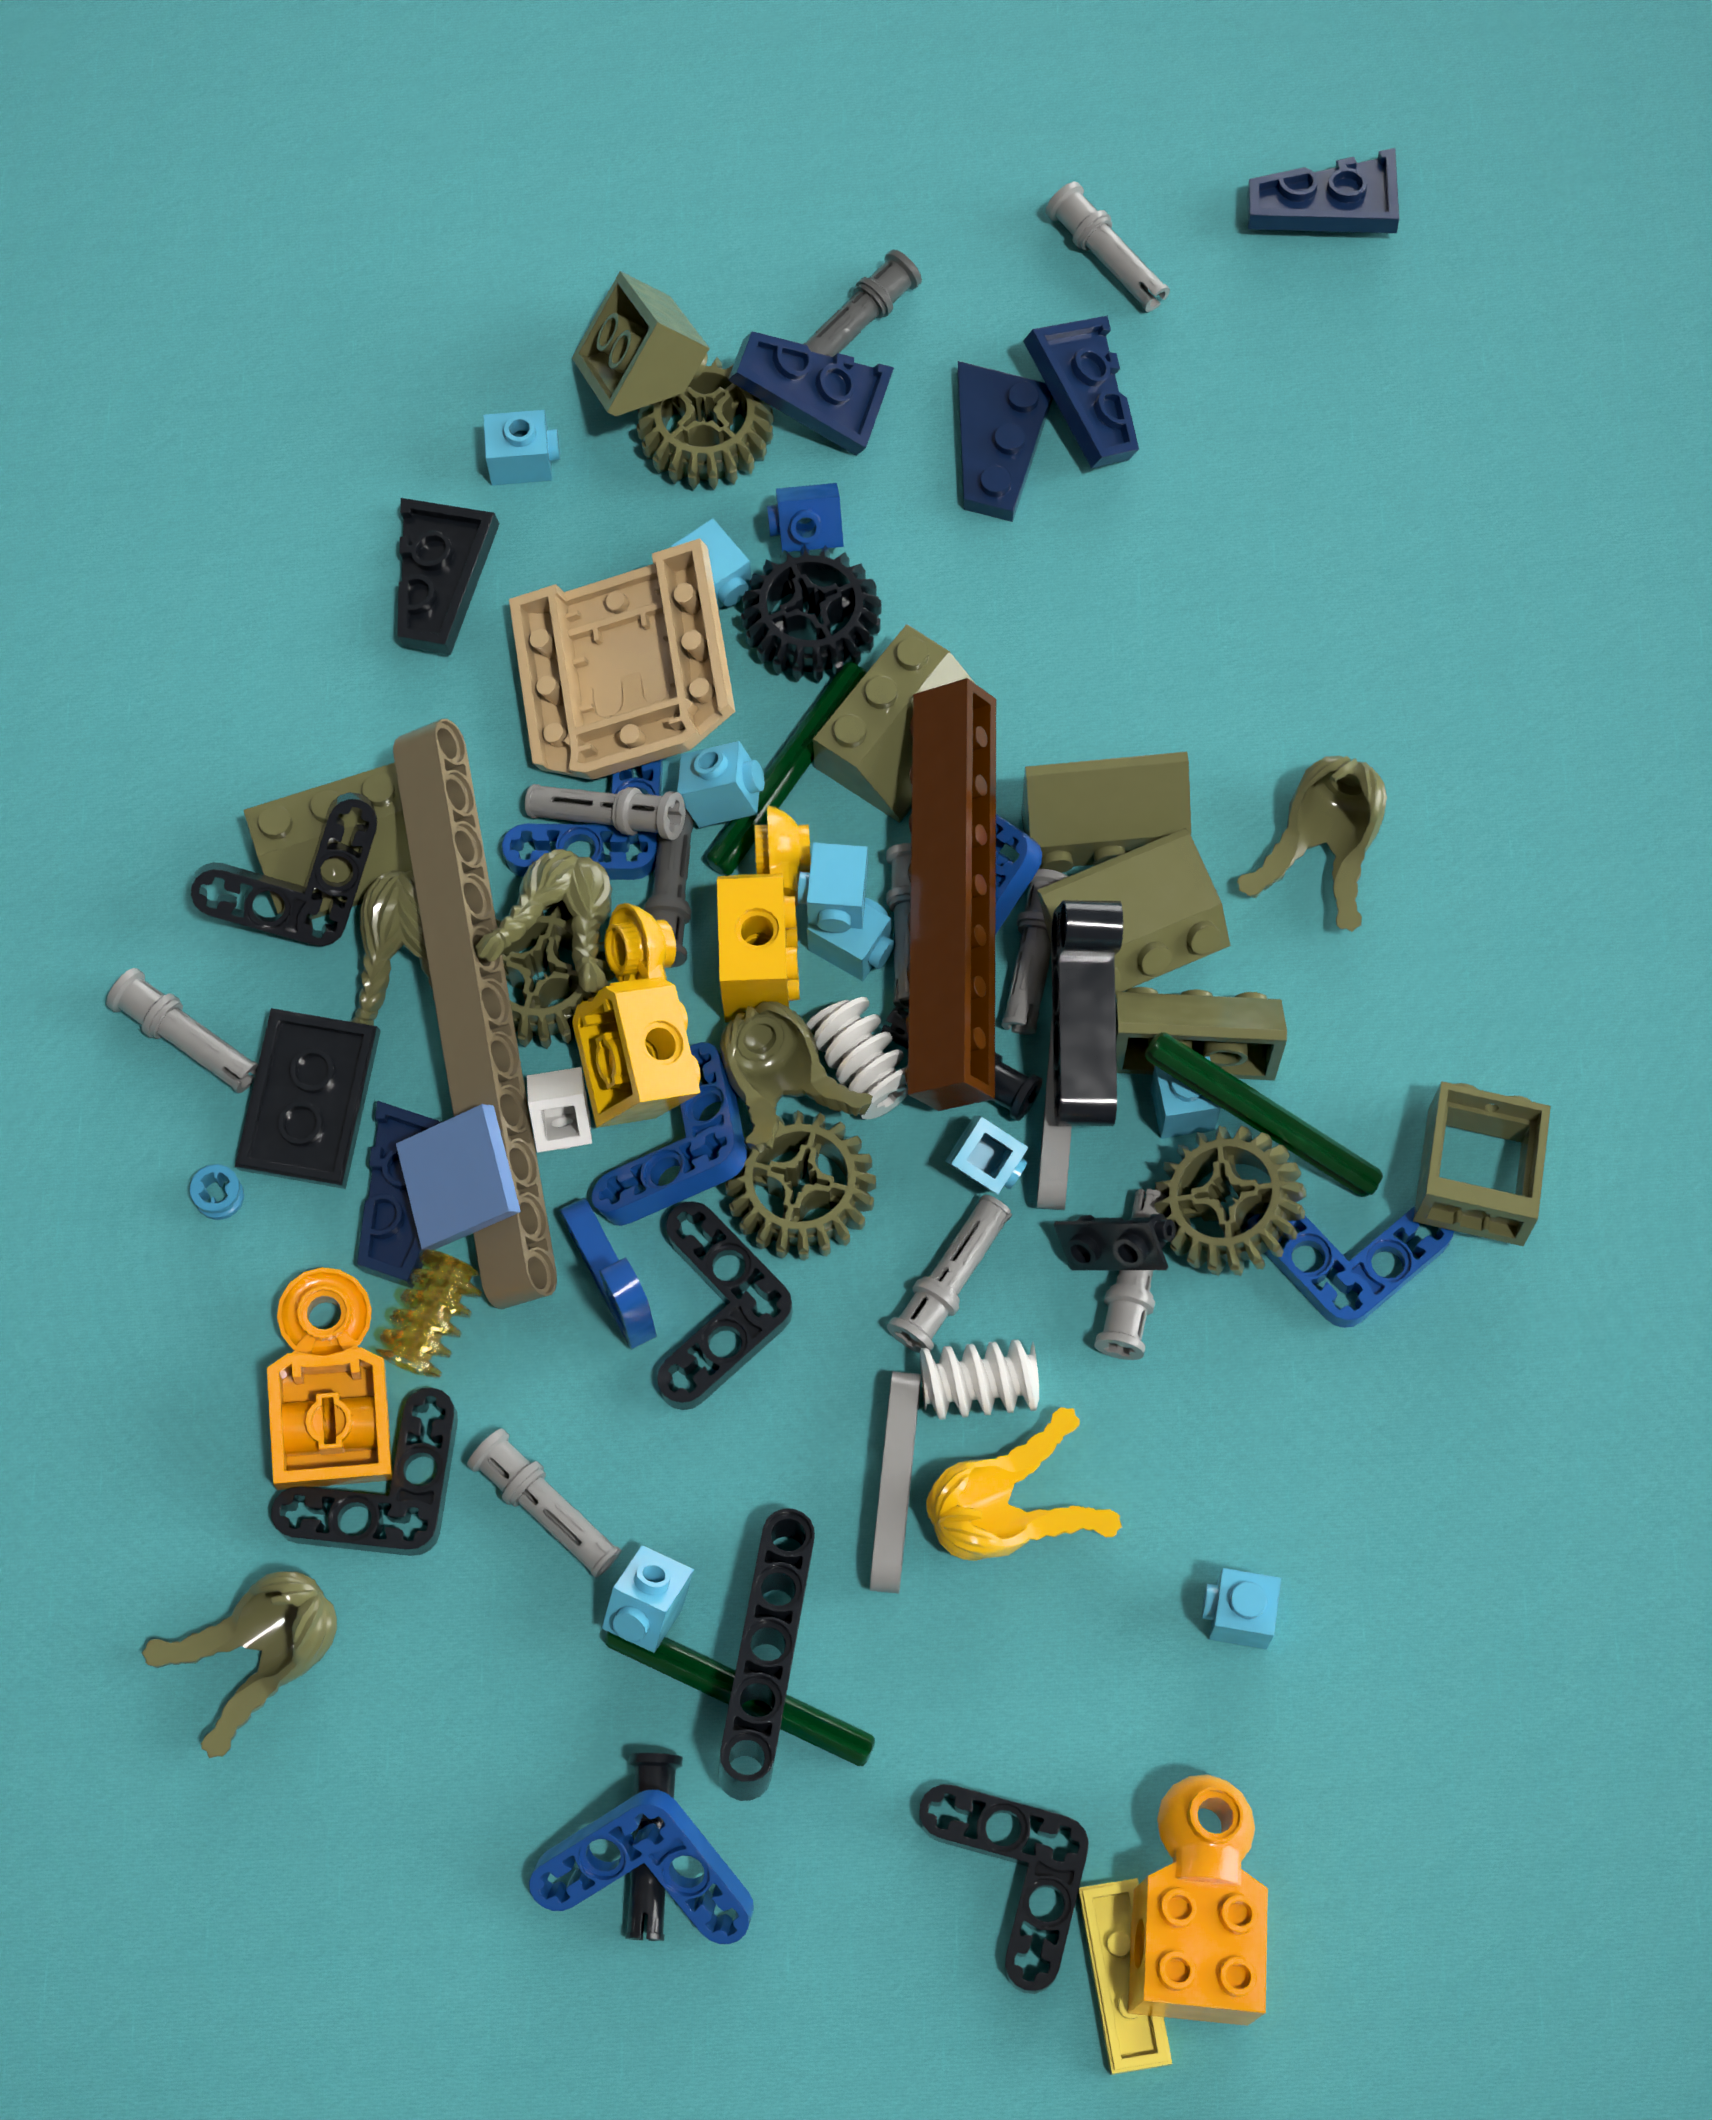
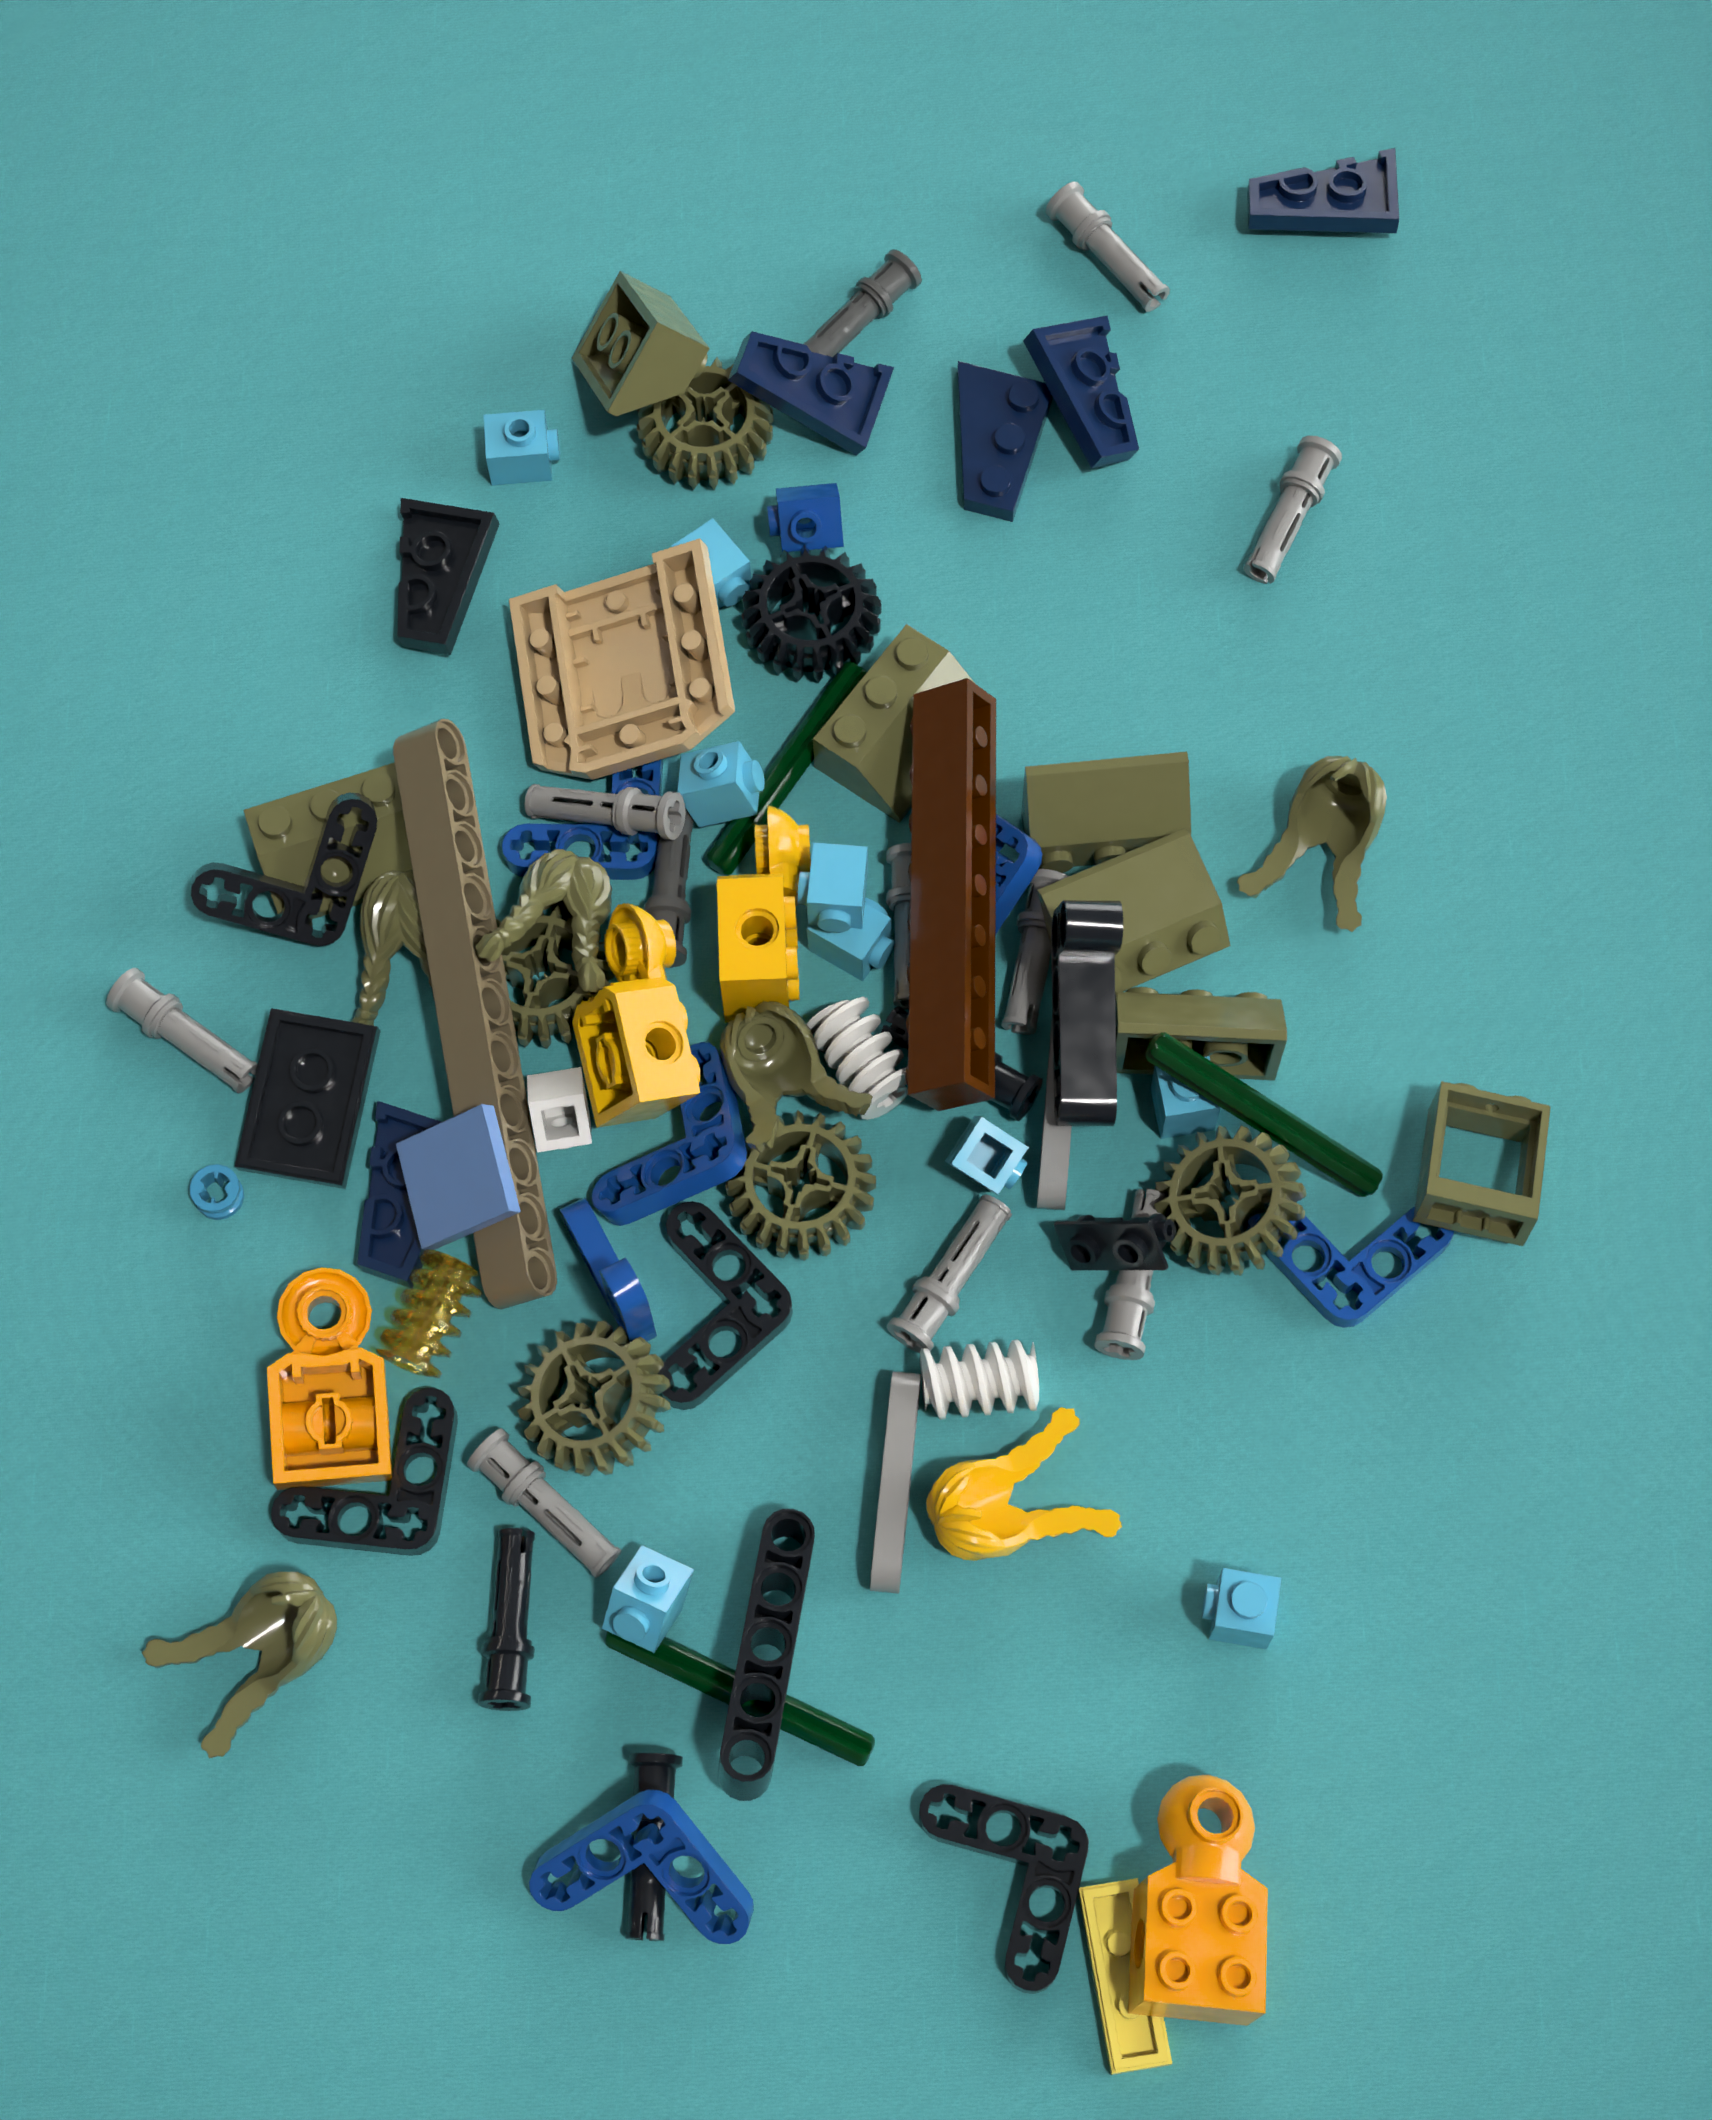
none -> black pin [478,1528,535,1711]
none -> olive gear [517,1321,671,1476]
none -> light grey pin [1244,435,1342,584]

